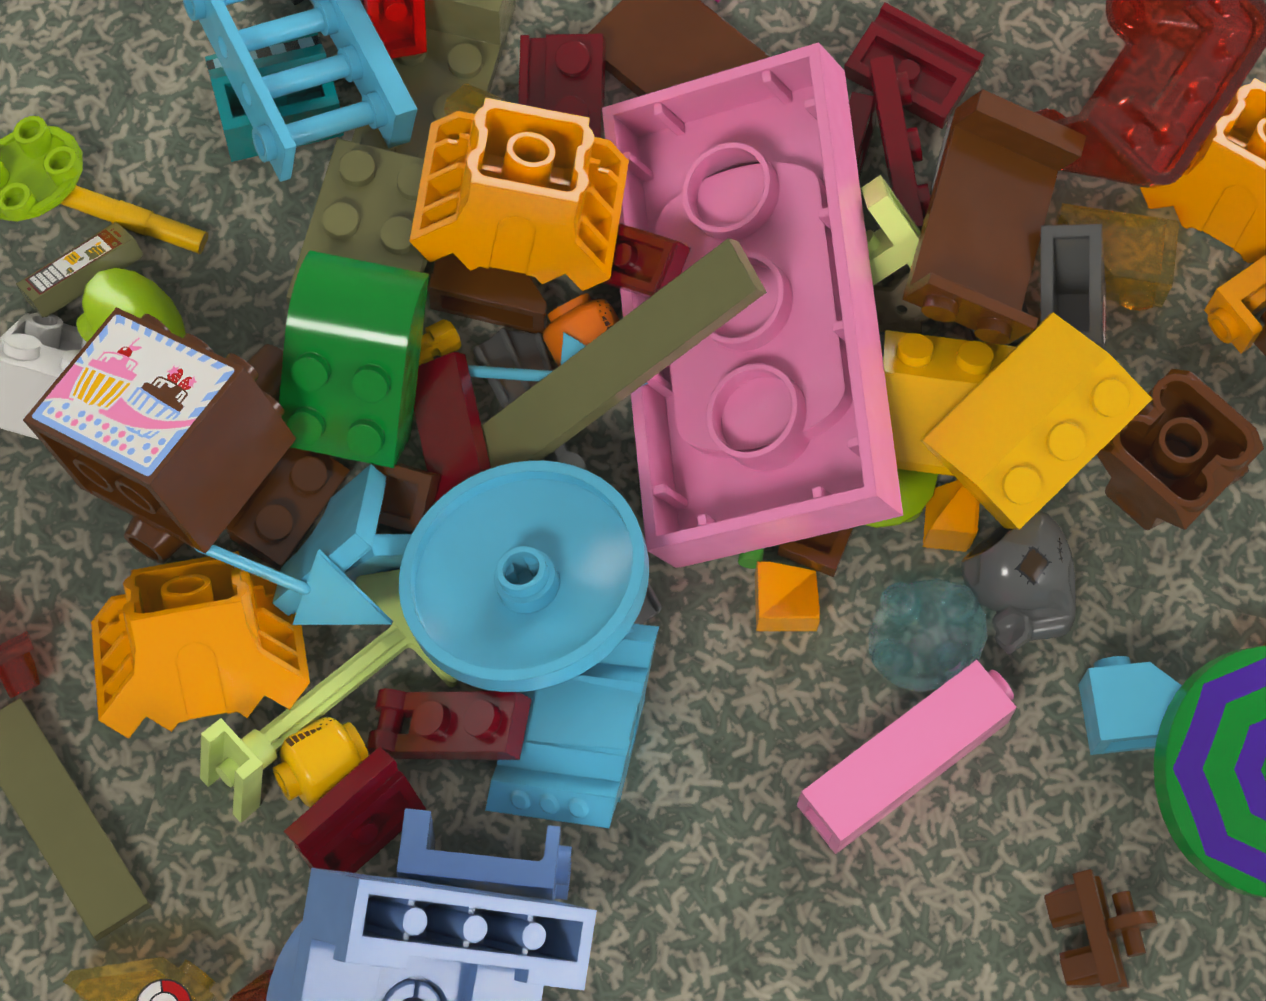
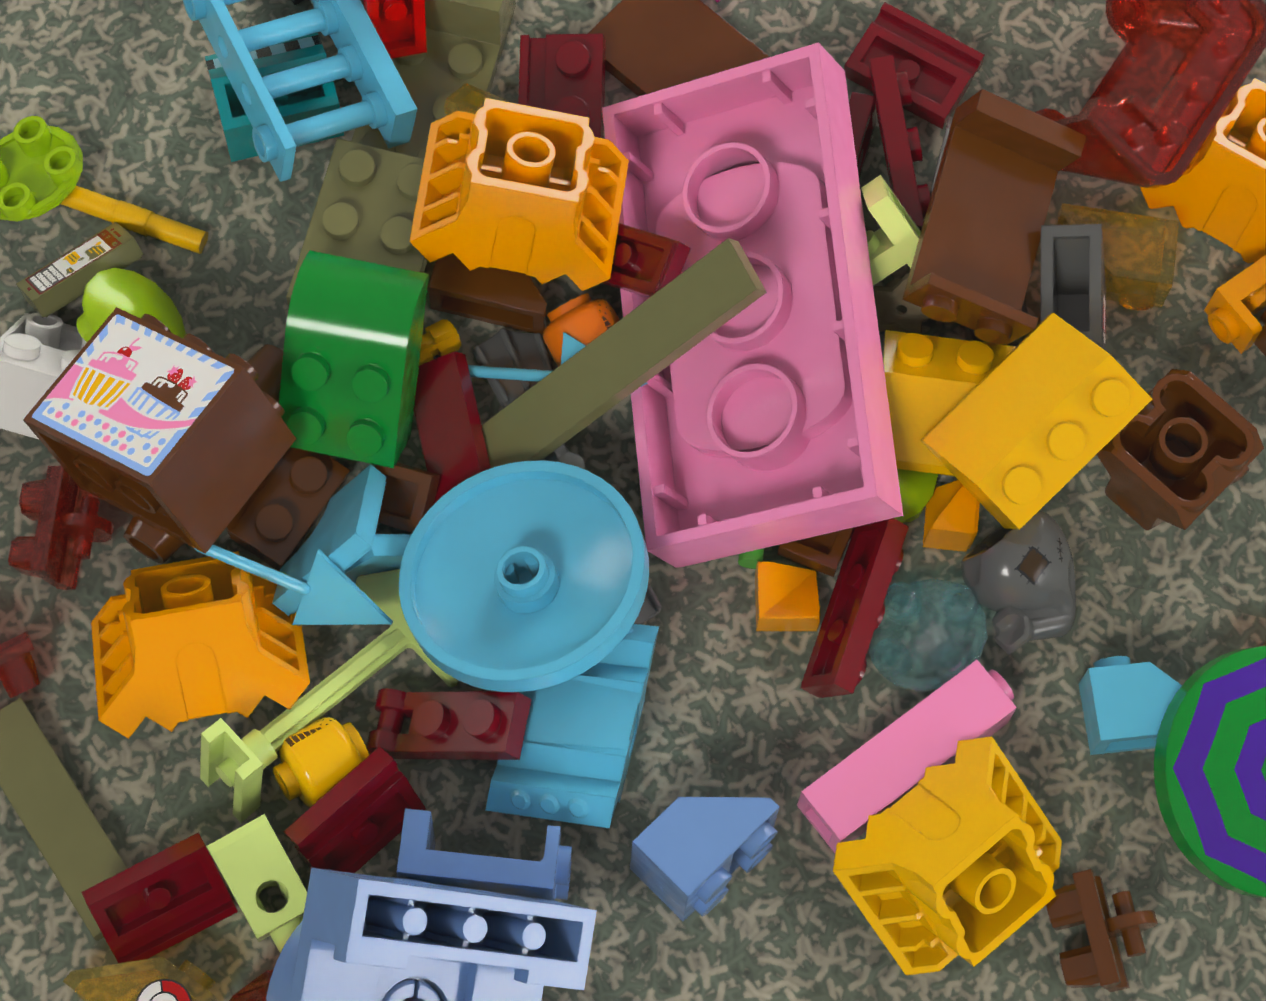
none -> clear red hips [8,466,114,590]
none -> dark red plate [81,832,238,972]
none -> yellowish green torso [207,814,307,953]
none -> medium blue slope [630,797,780,921]
none -> dark red plate [800,518,909,698]
none -> yellow slope [833,736,1062,975]

